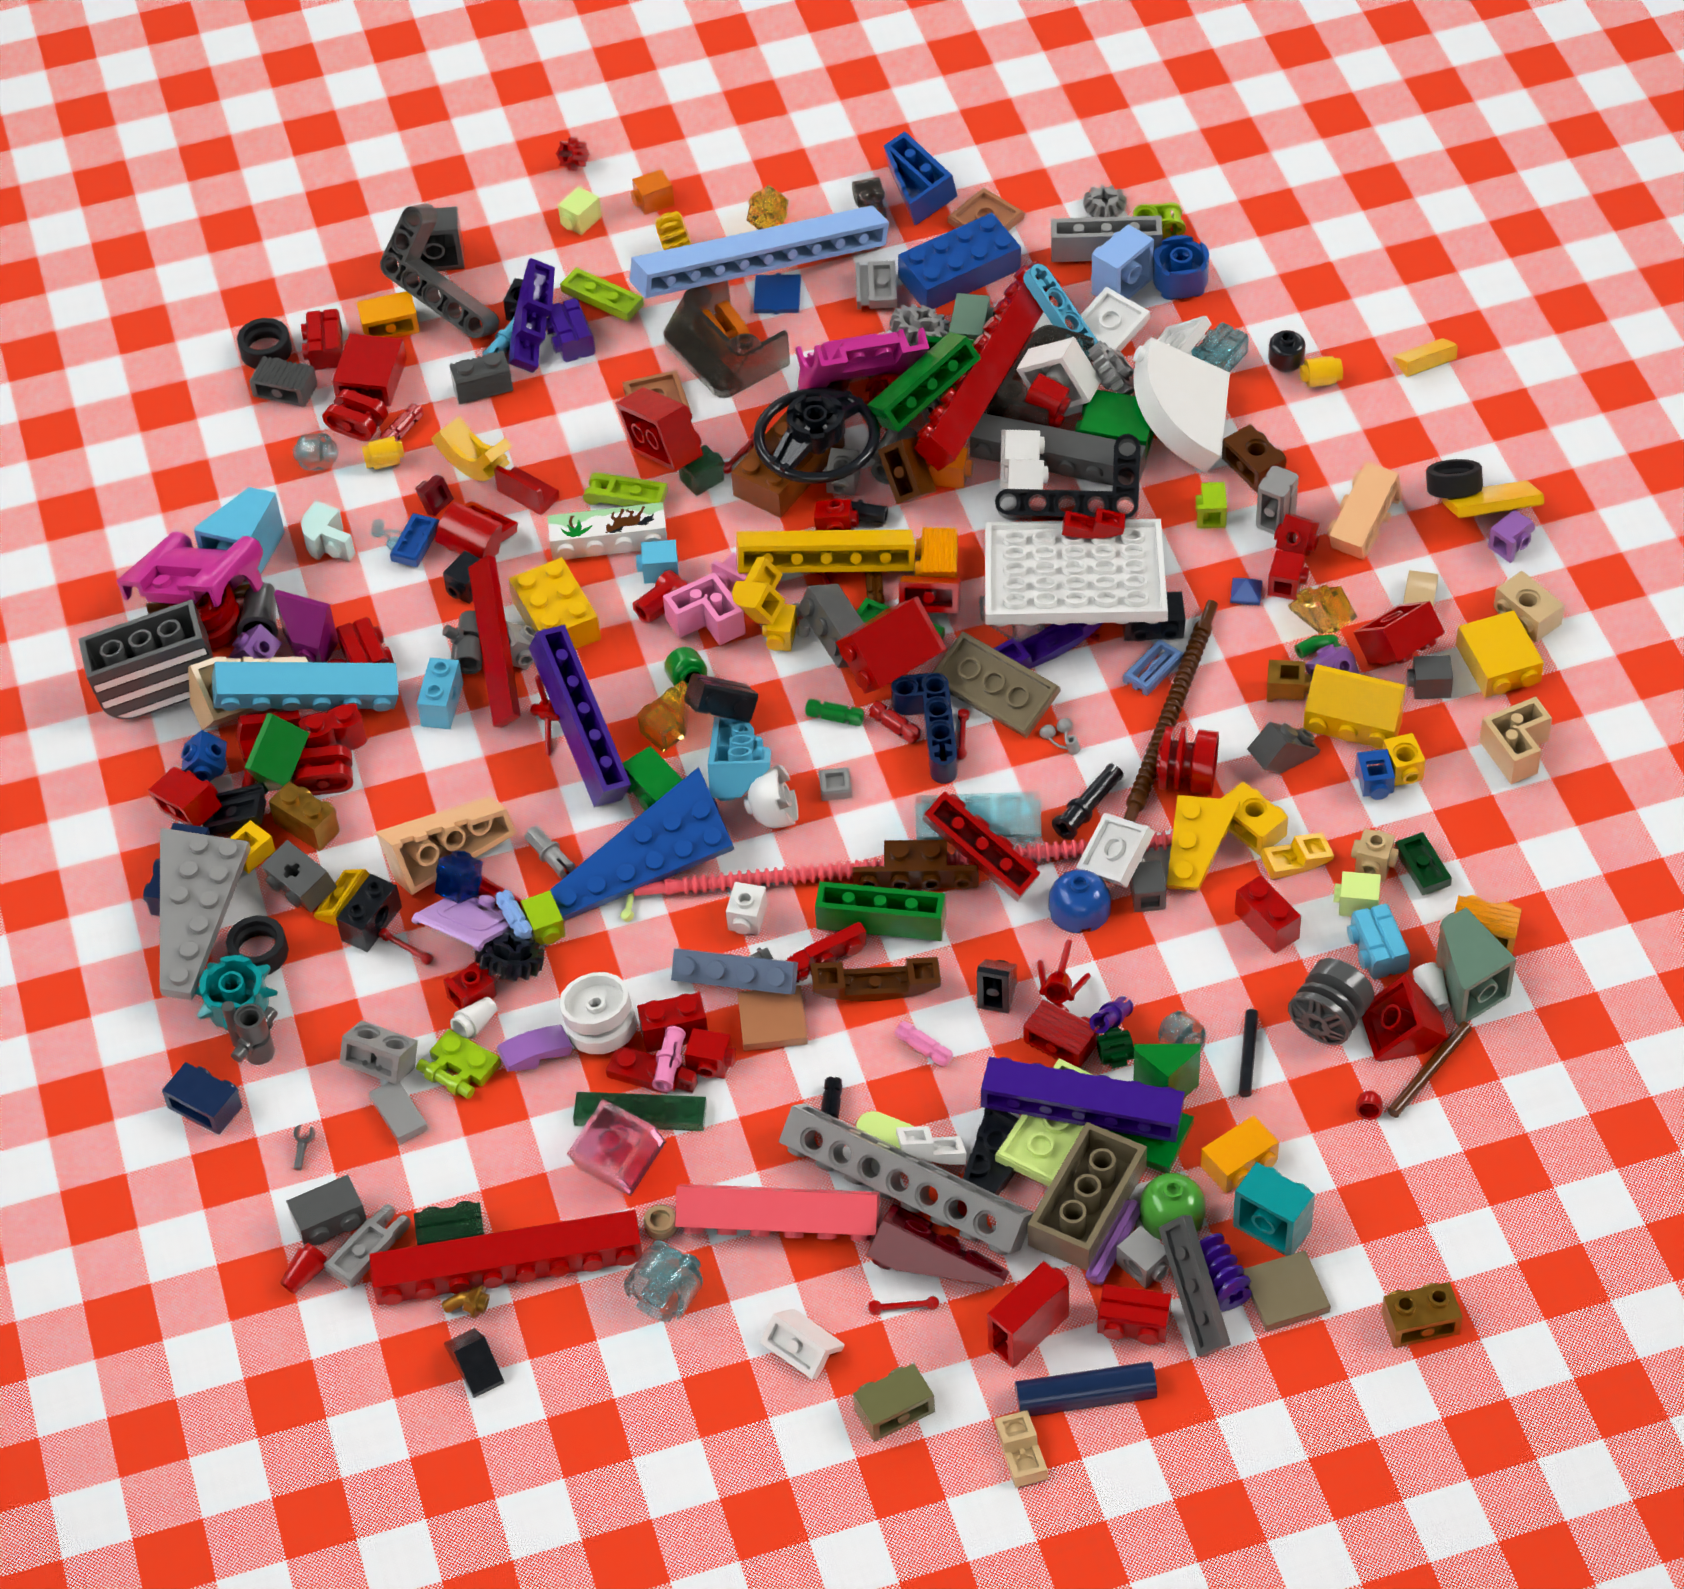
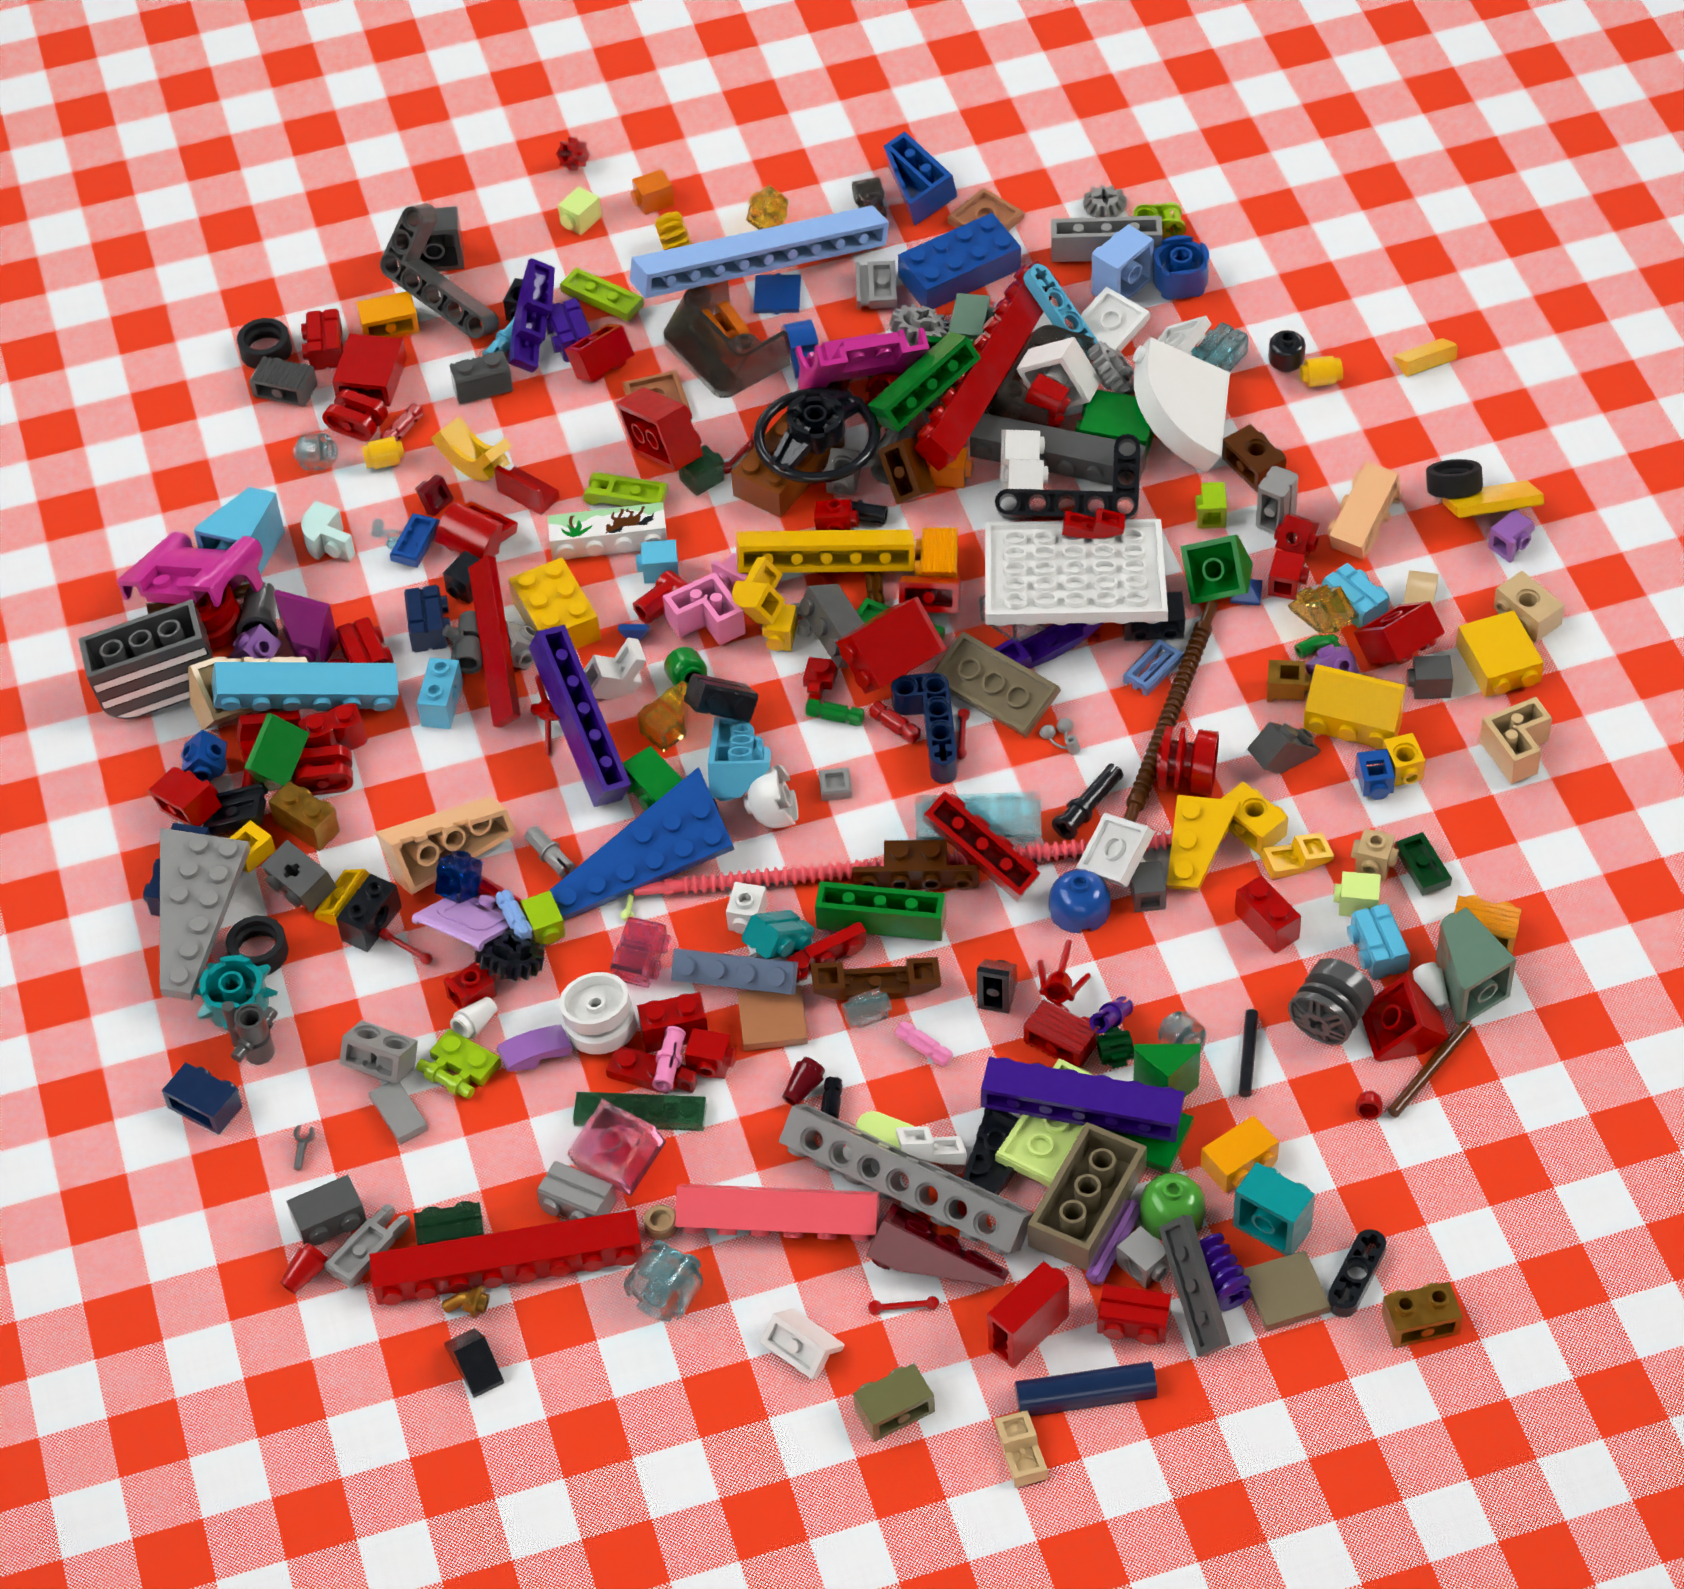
none -> dark blue brick [404,585,451,653]
none -> light grey brick [537,1161,617,1220]
none -> red brick [564,323,635,382]
none -> white brick [584,637,646,699]
none -> clear pink brick [610,917,671,988]
none -> blue slope [618,624,651,642]
none -> teal brick [742,910,815,959]
none -> blue brick [781,319,819,379]
none -> dark red cone [782,1057,825,1106]
none -> red plate [803,657,839,700]
none -> clear light blue brick [842,988,892,1028]
none -> green slope [1180,534,1253,604]
none -> medium azure brick [1321,563,1390,628]
none -> black beam [1328,1229,1386,1317]

